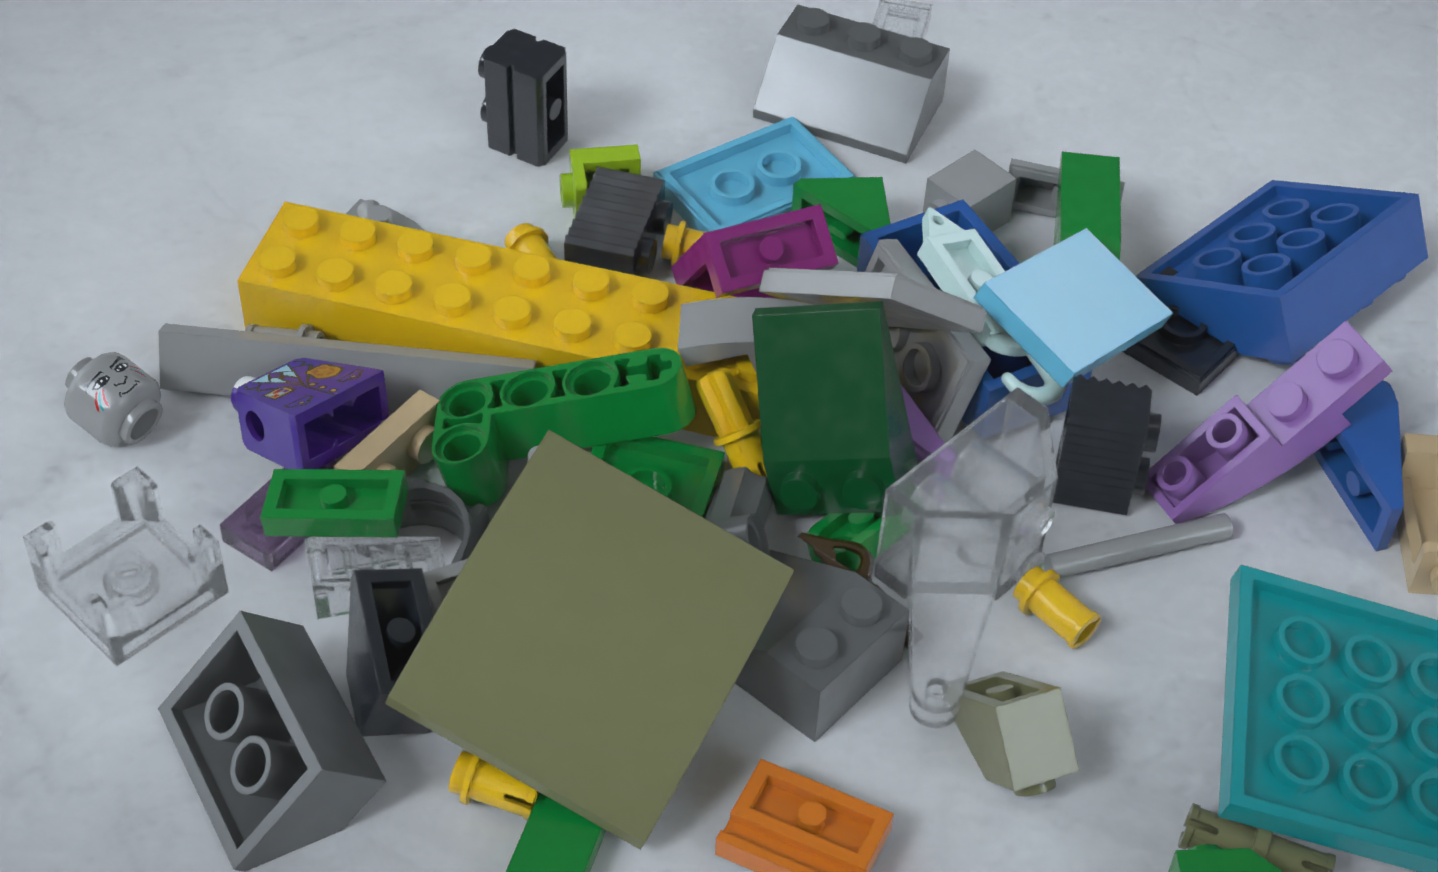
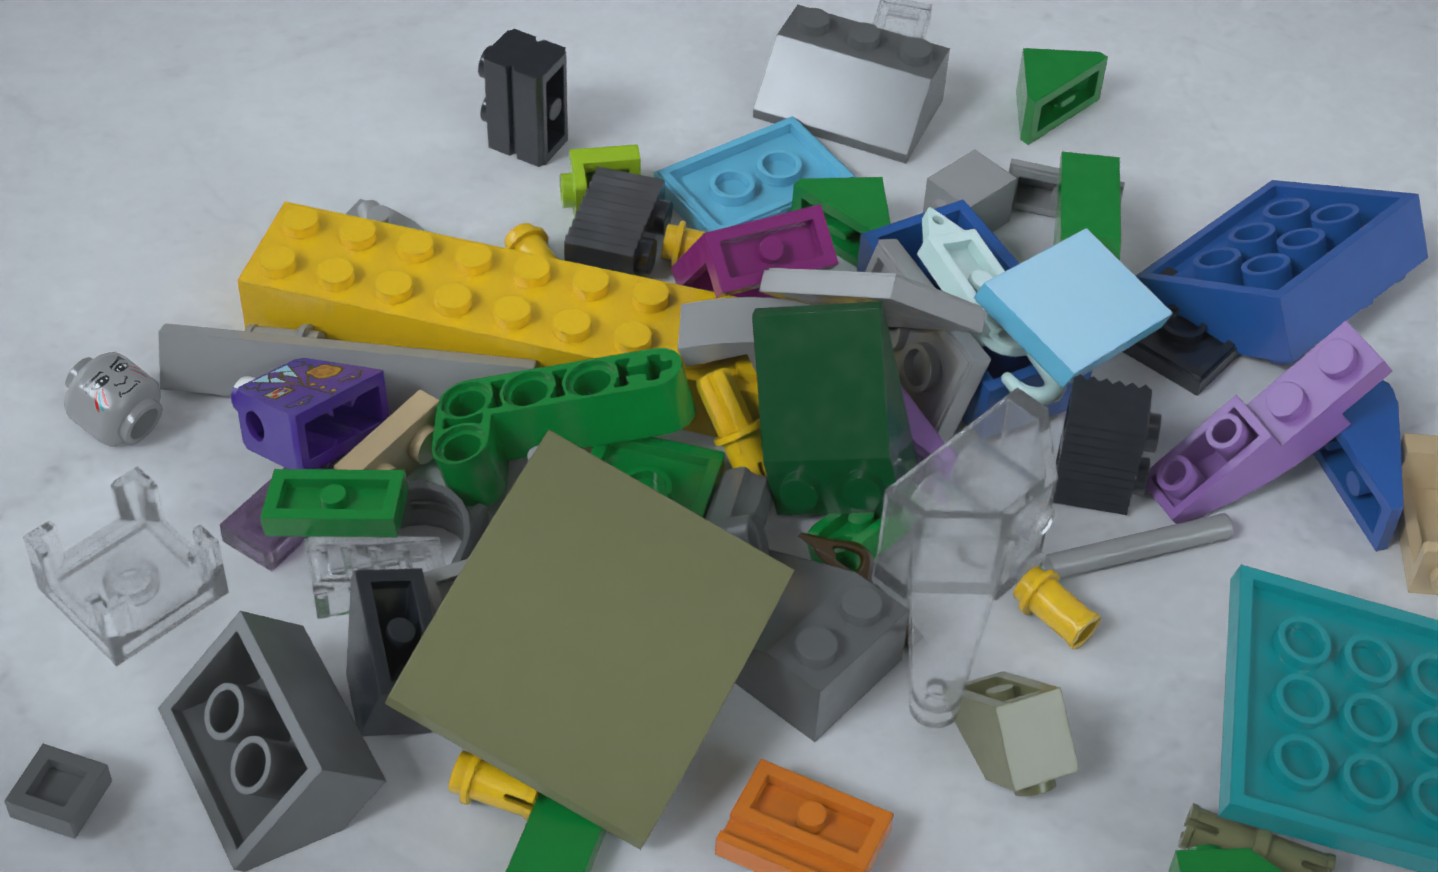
none -> dark grey plate [4,743,112,839]
none -> green slope [1016,48,1108,145]

